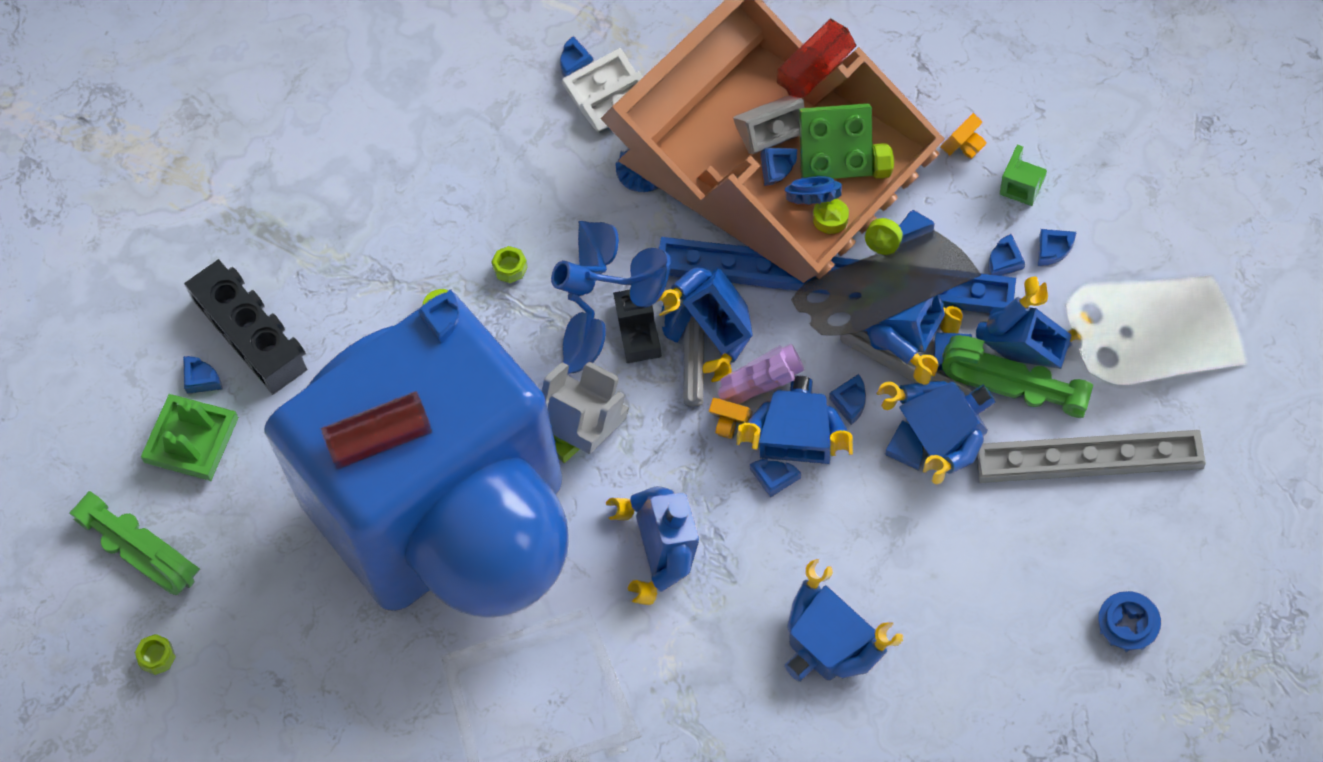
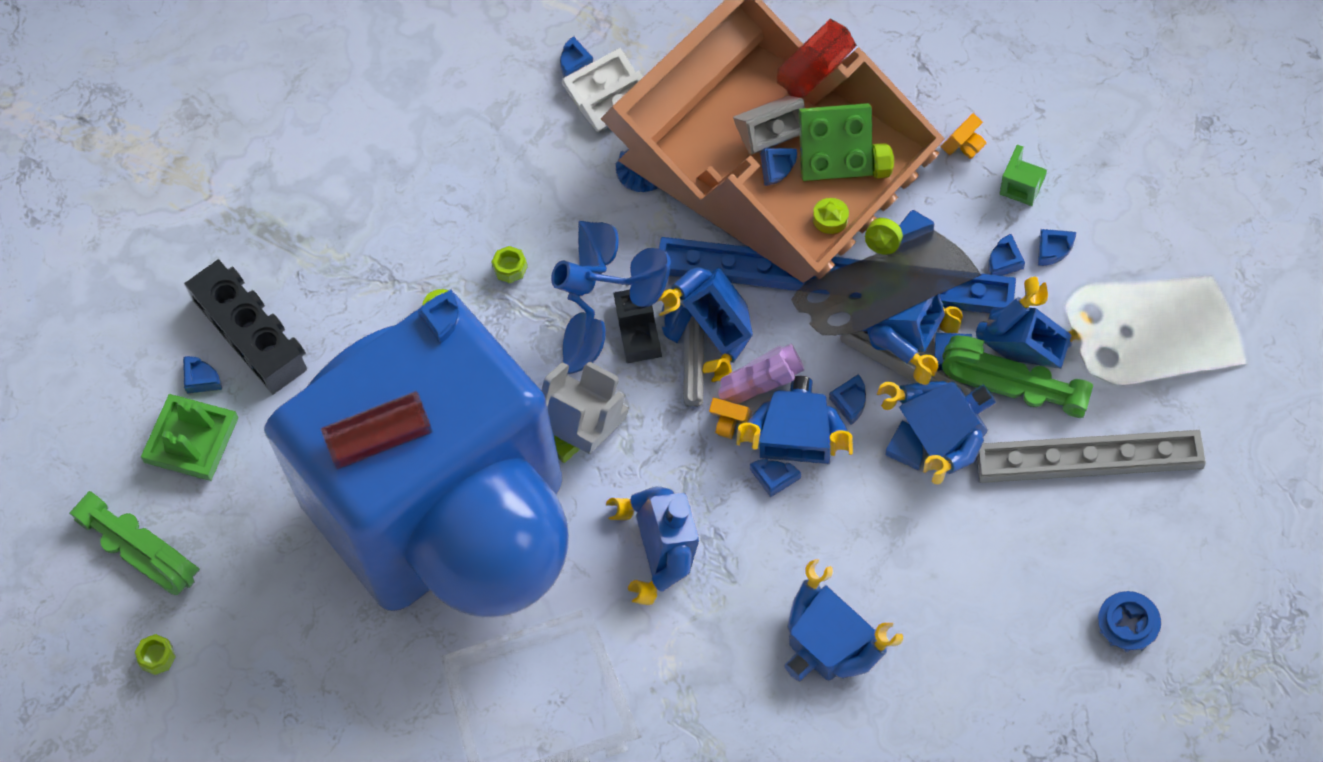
blue gear [785,176,842,205] -> none

